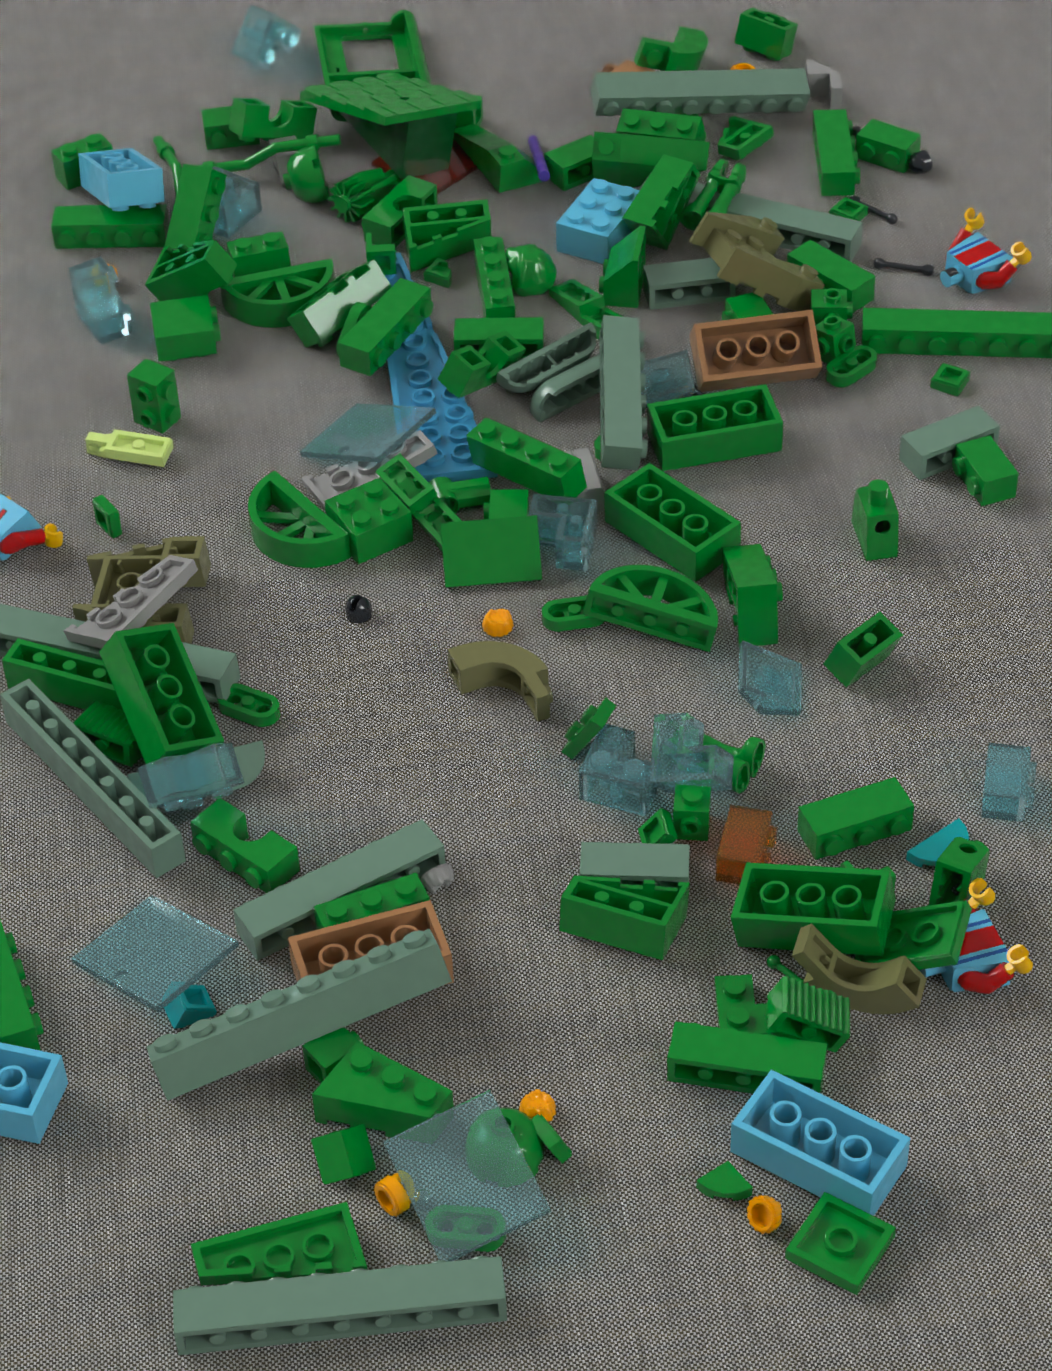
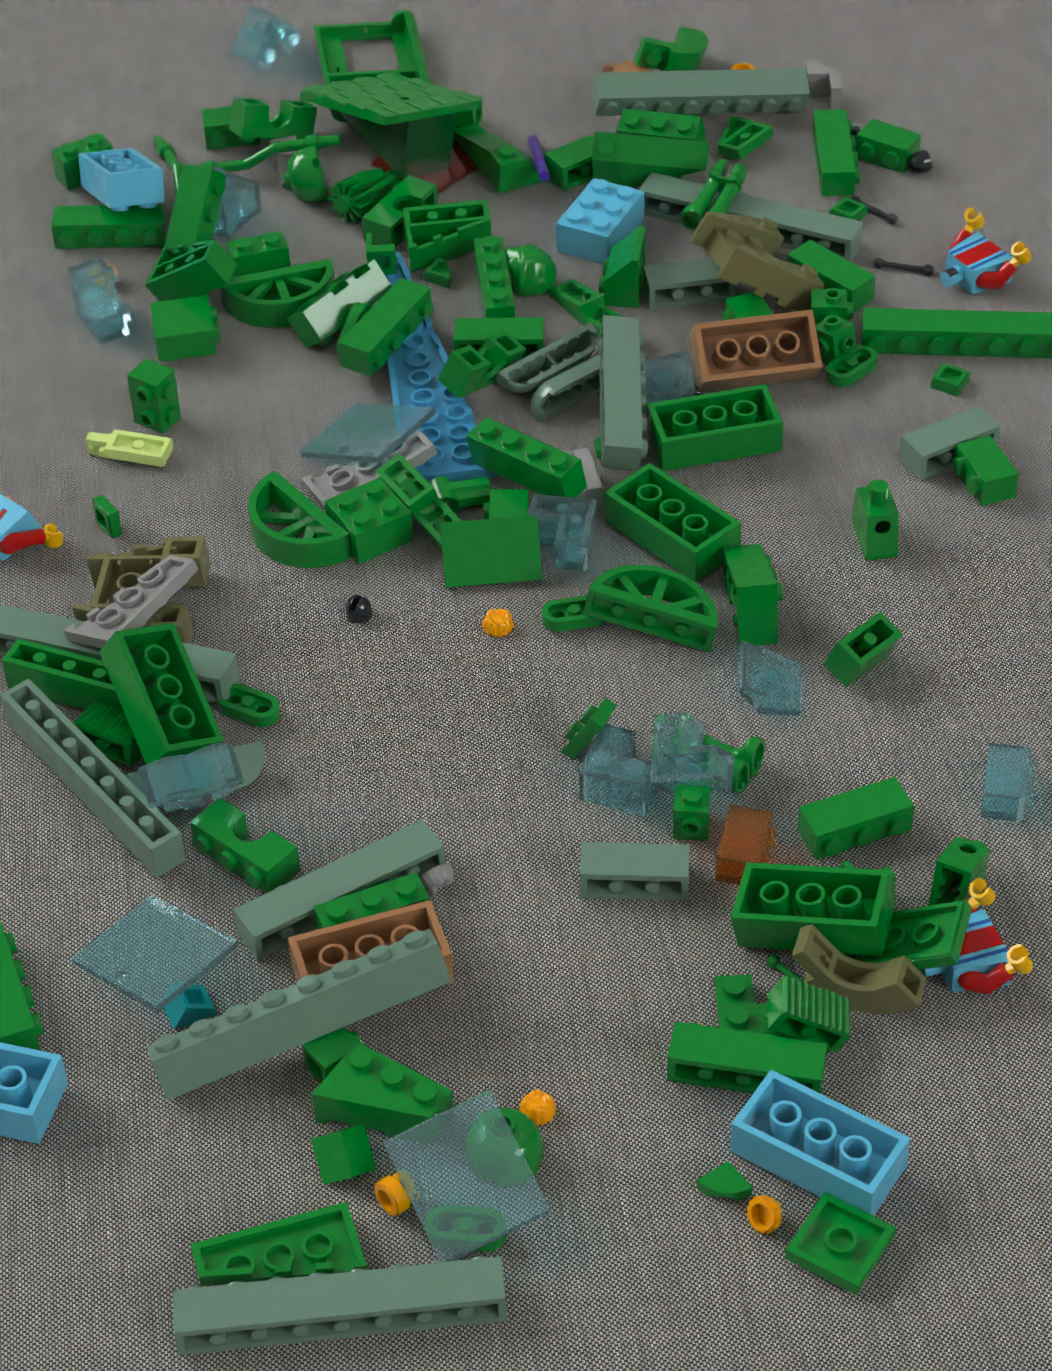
olive arch [447,641,553,722] -> none
green tile [531,1114,572,1164] -> none
green wedge [559,875,690,960] -> none
green wedge [622,154,700,250] -> none
green tile [638,808,678,844] -> none
green brick [734,7,798,61] -> none
teal tile [906,818,969,868] -> none

